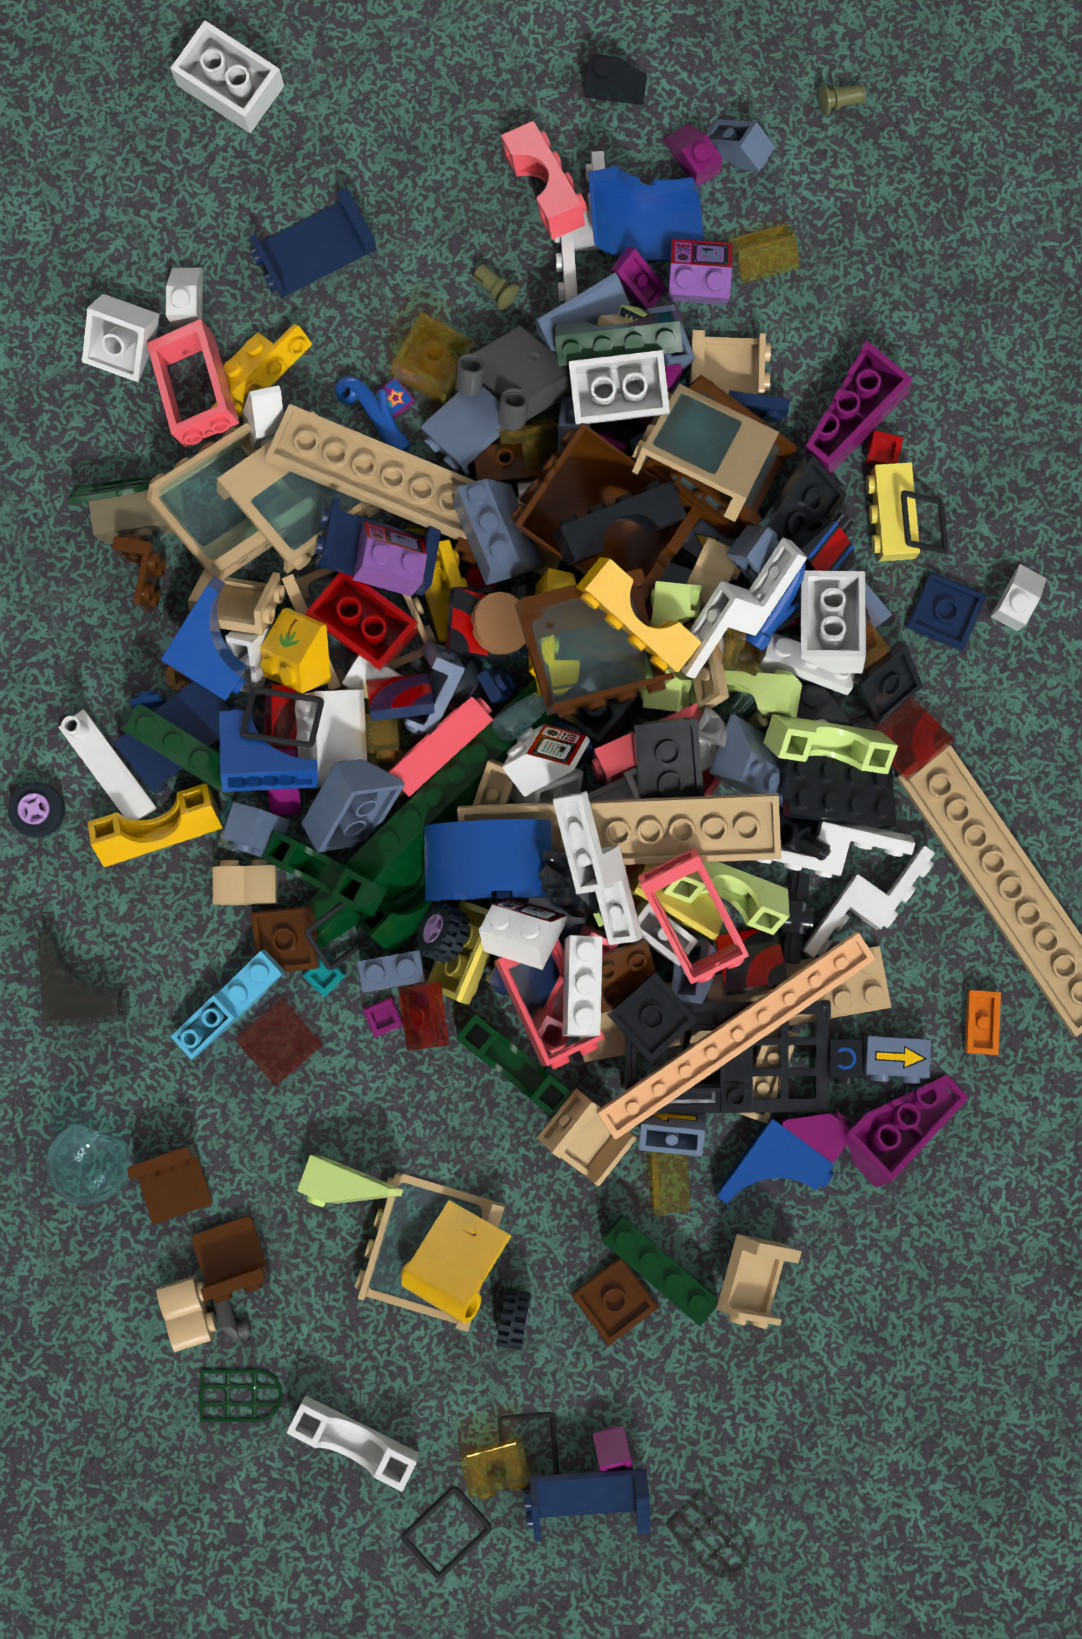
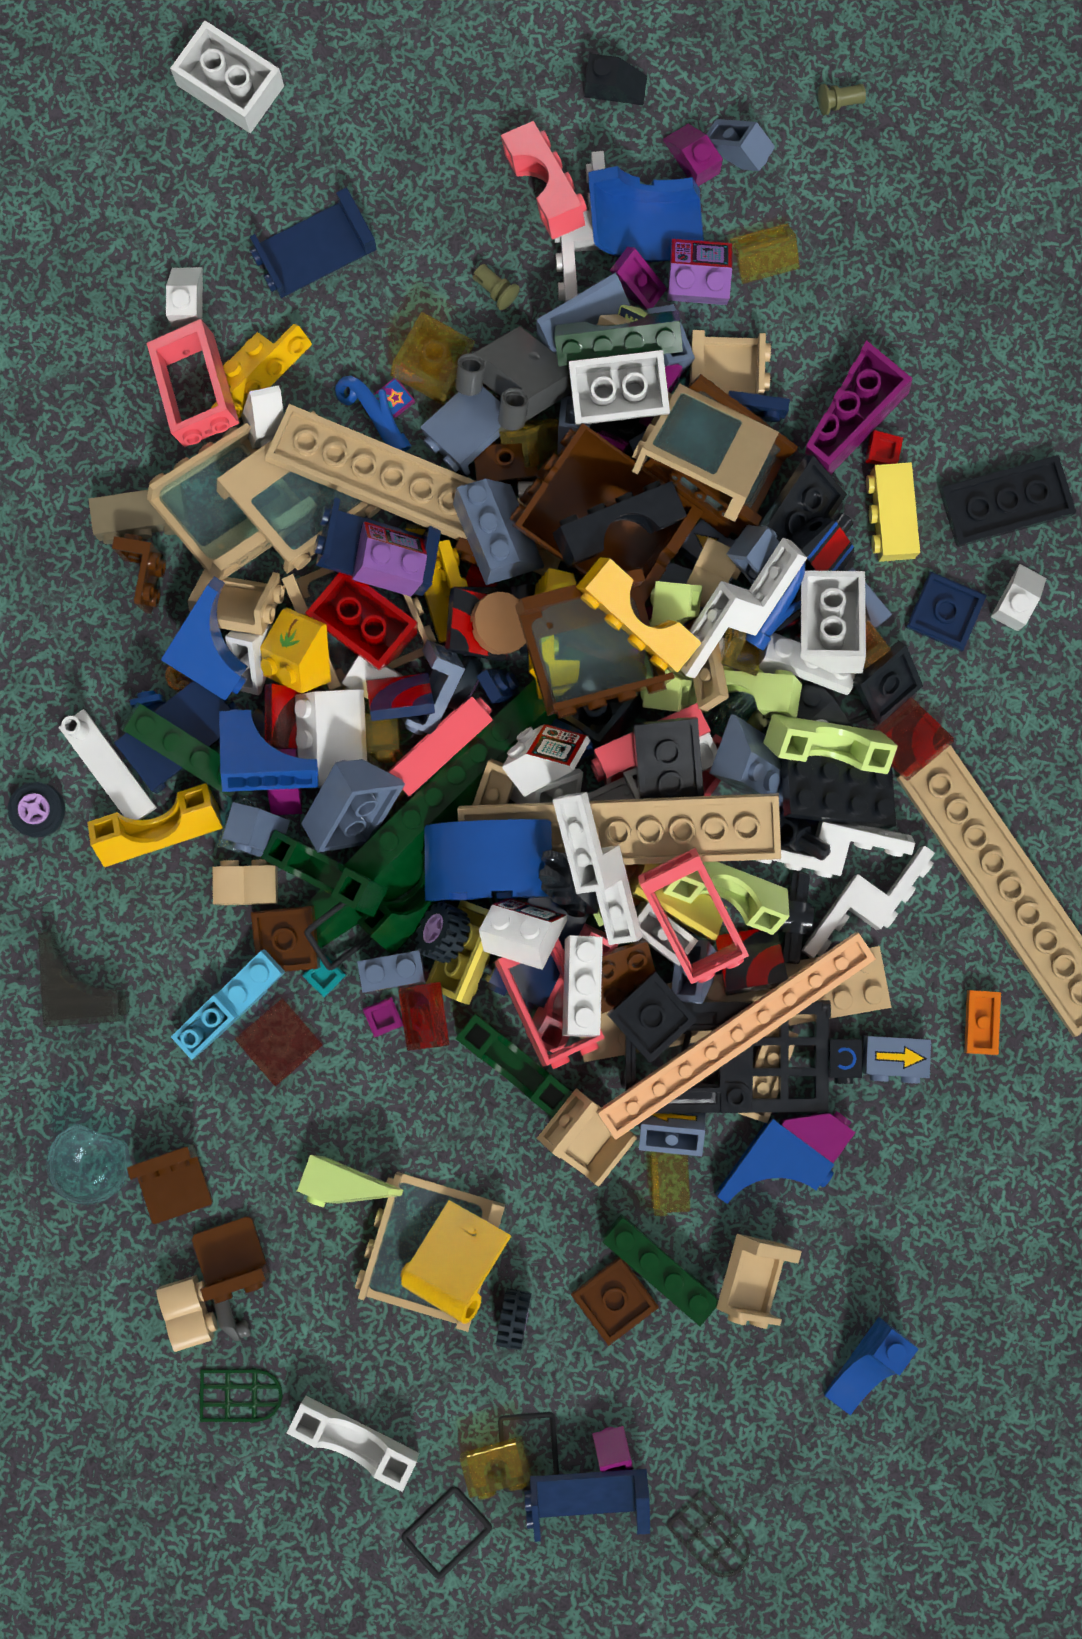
dark green window [67,477,150,504] -> none
white slope [82,294,159,382] -> none
black piece [240,687,324,748] -> none
clear light blue hinge [492,692,546,743] -> none
light grey tile [698,707,727,747] -> none
magenta wedge [845,1075,969,1188] -> none
black piece [901,490,948,554] -> none
none -> blue arch [824,1317,918,1416]
none -> black plate [939,455,1076,547]

